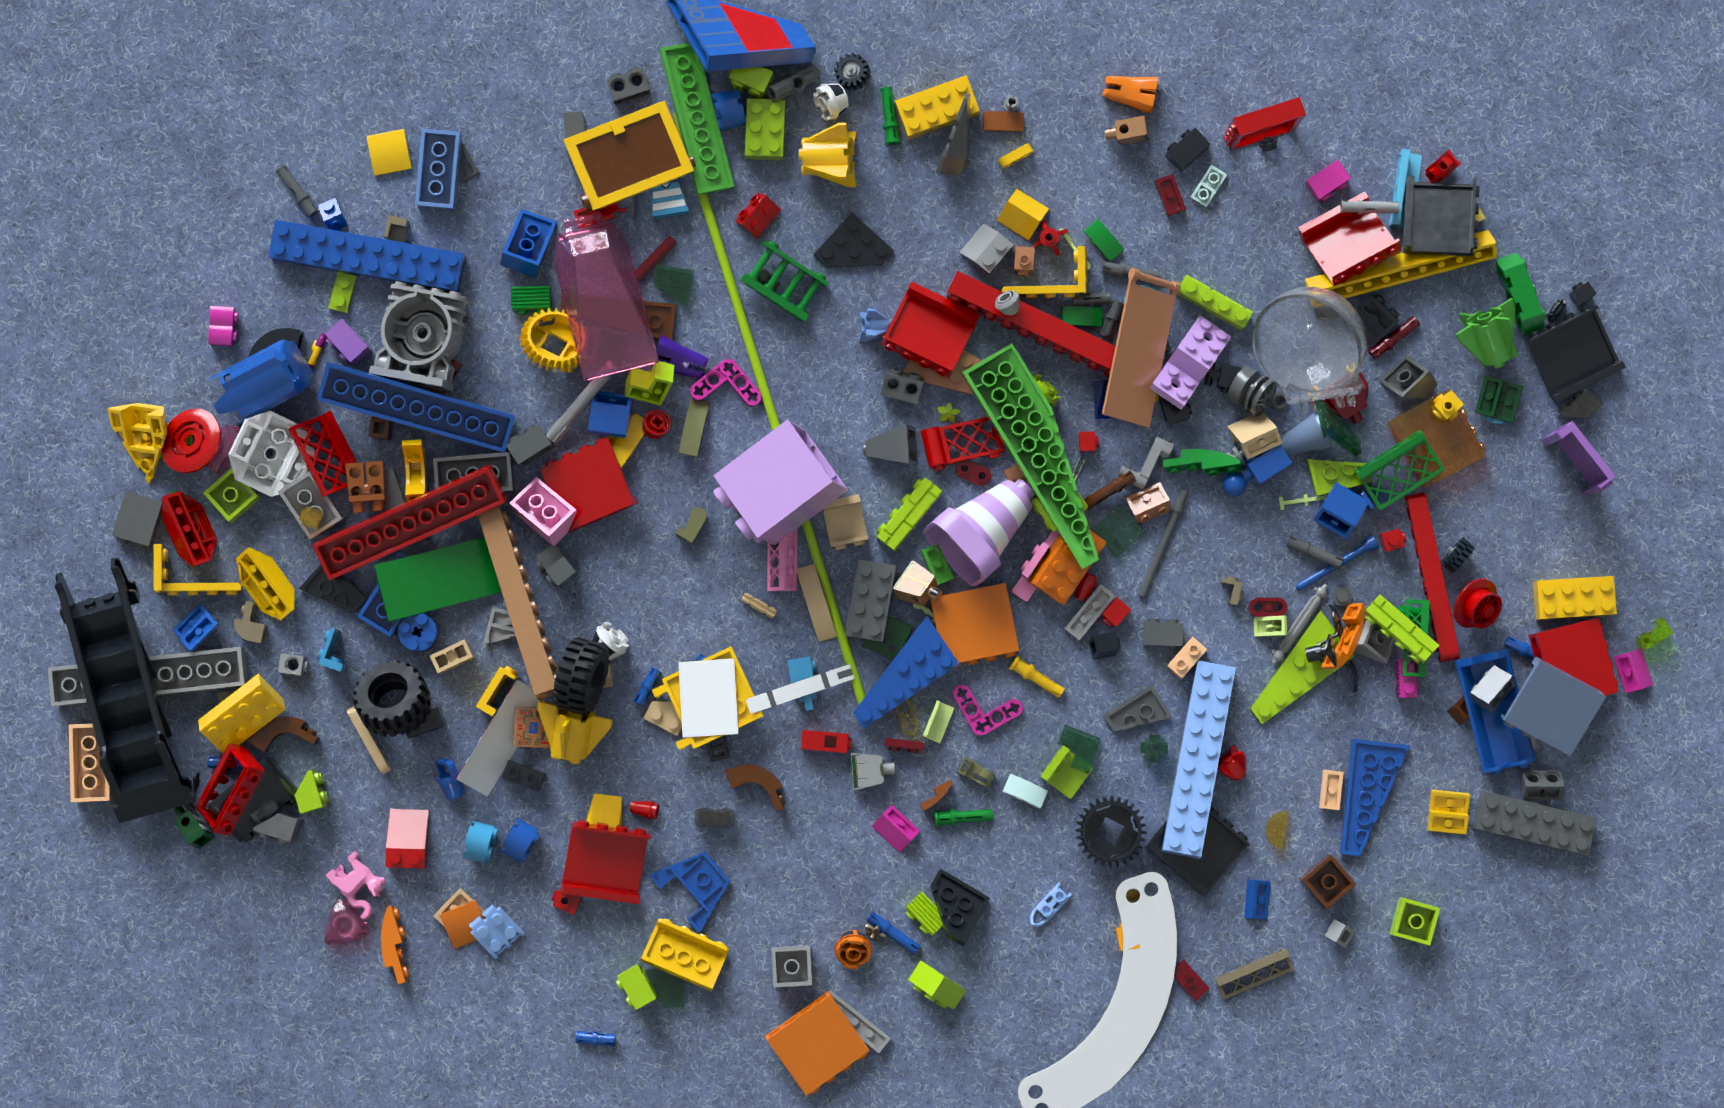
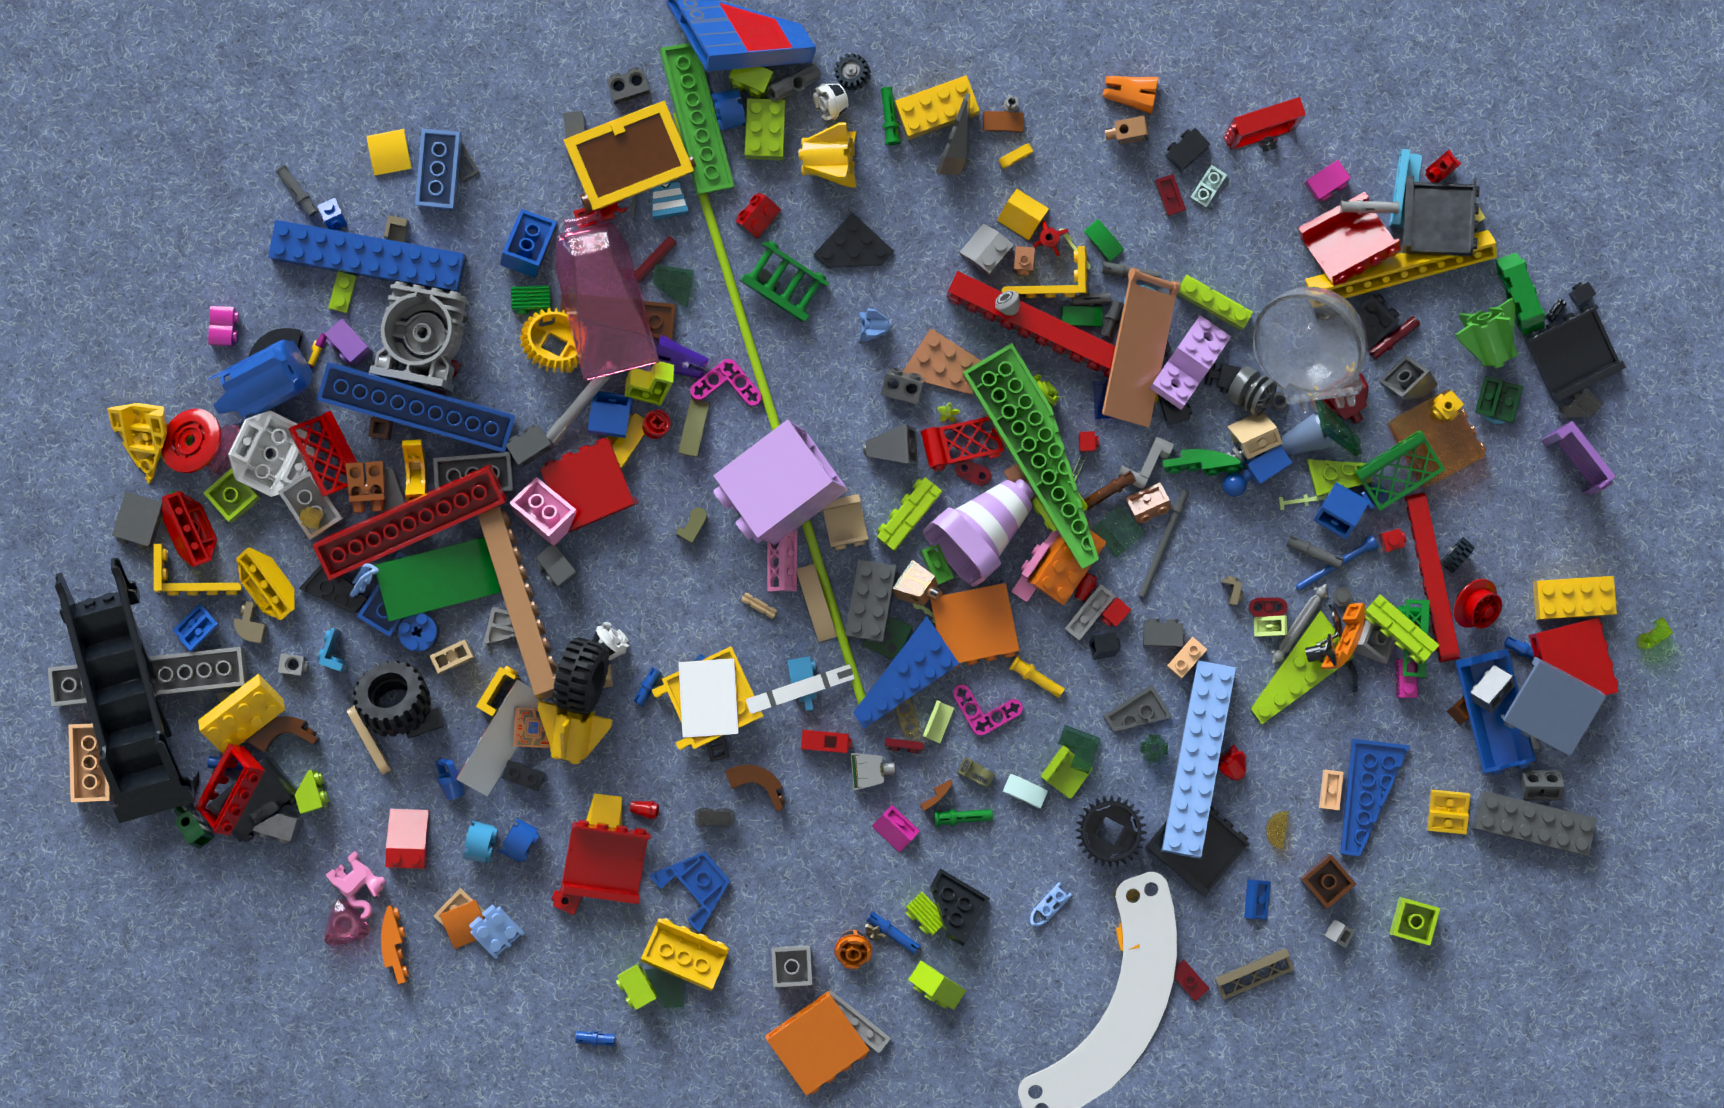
tan wing [643,701,682,736] -> none
red panel [881,281,980,378] -> none
dark pink panel [1614,648,1653,693] -> none
none -> light blue piece [350,564,379,597]

